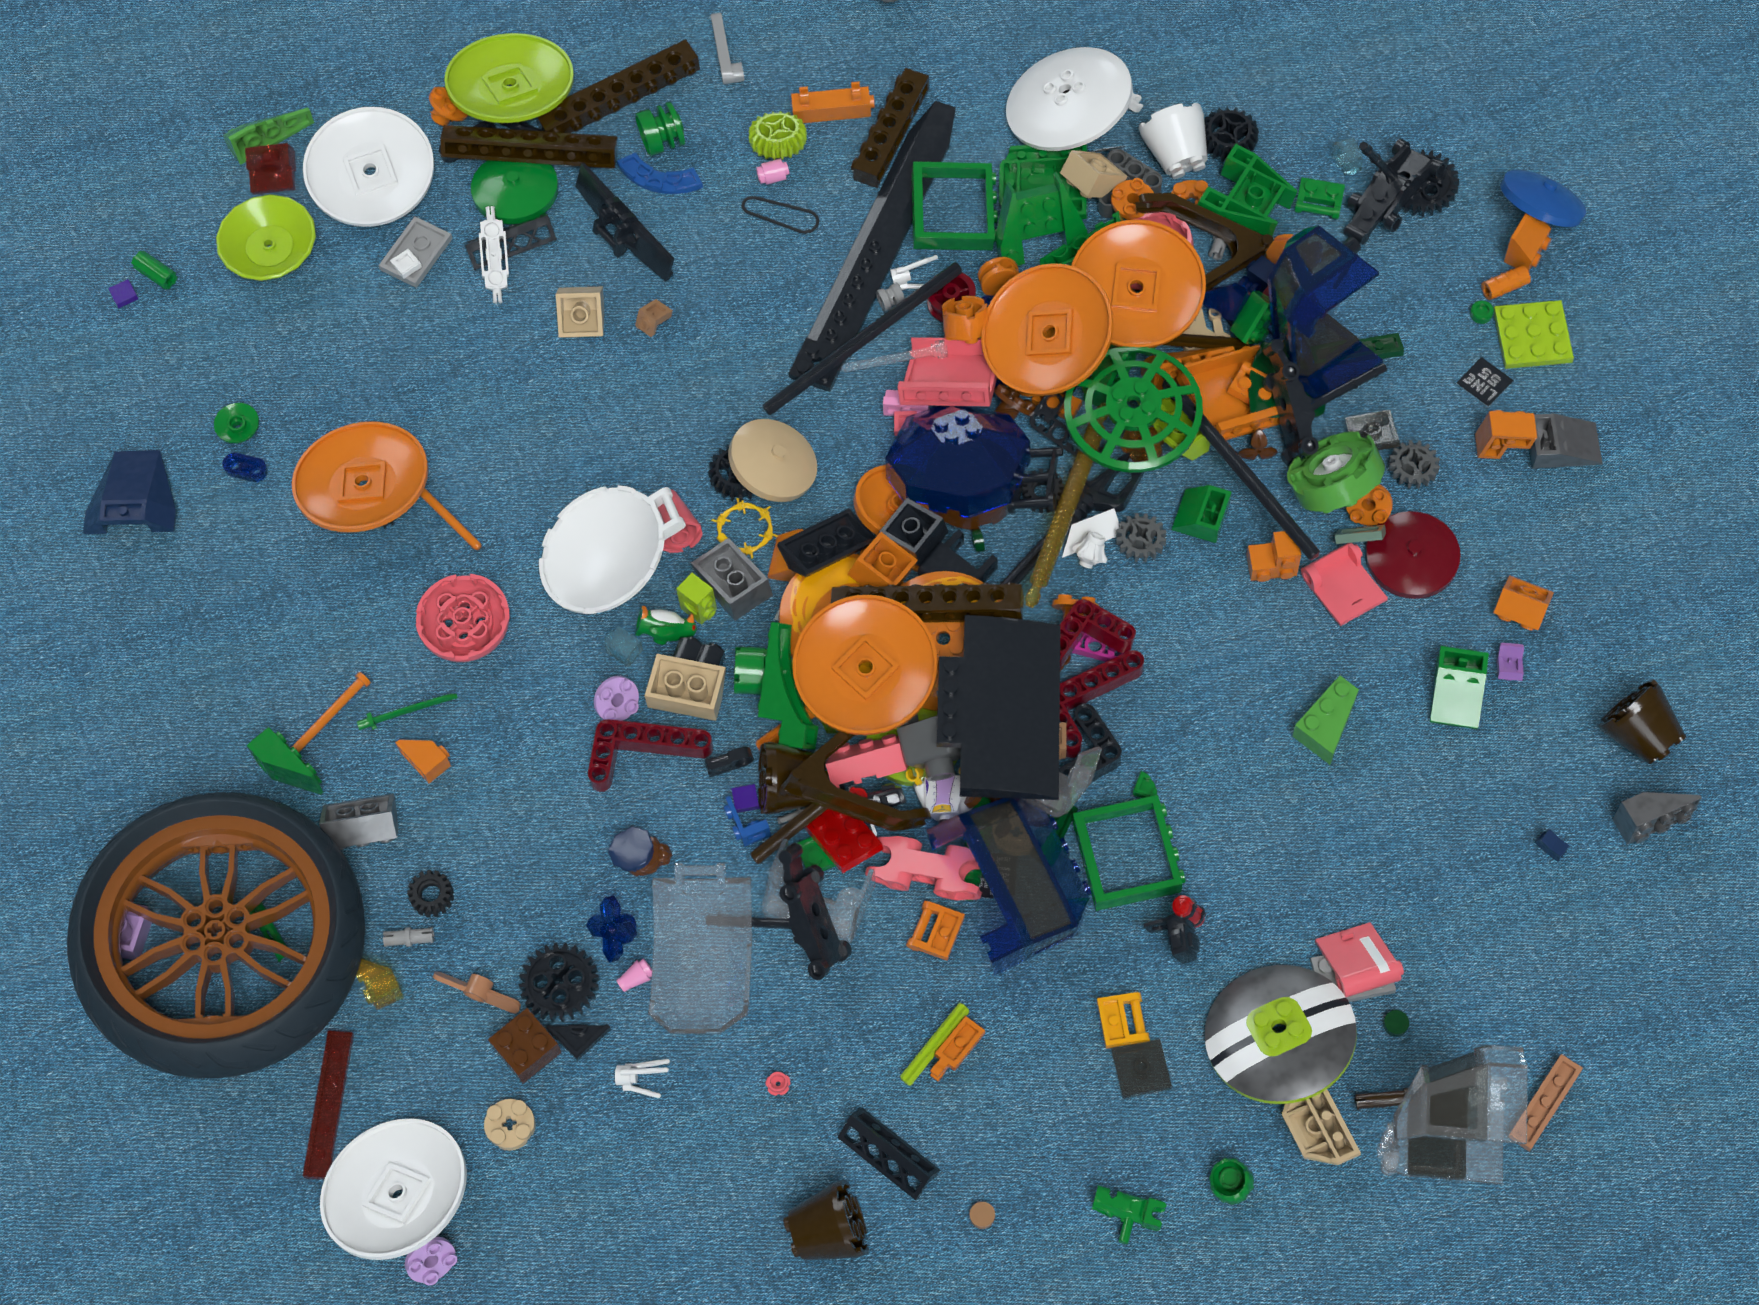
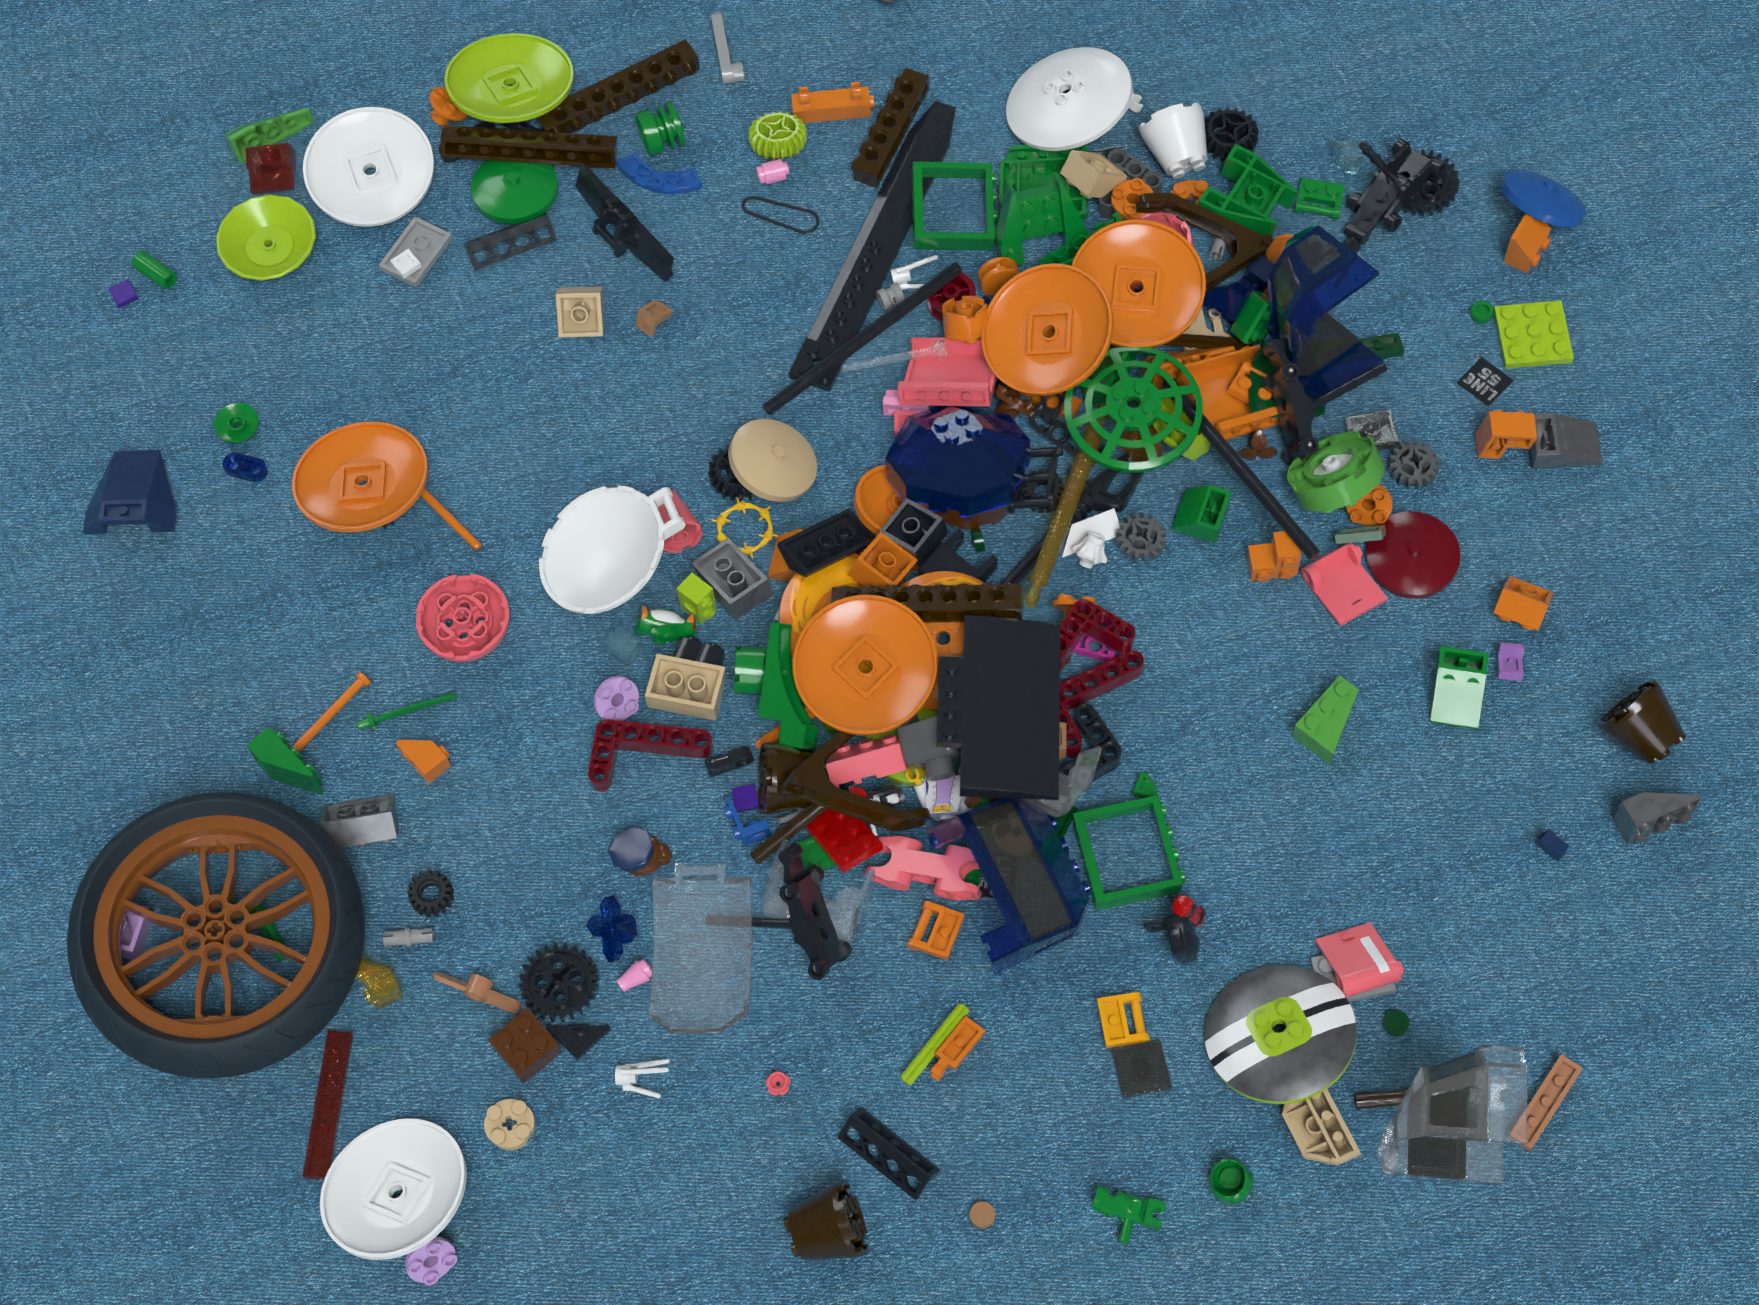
white piece [479,206,509,304] -> none
orange axle [1481,265,1531,300] -> none

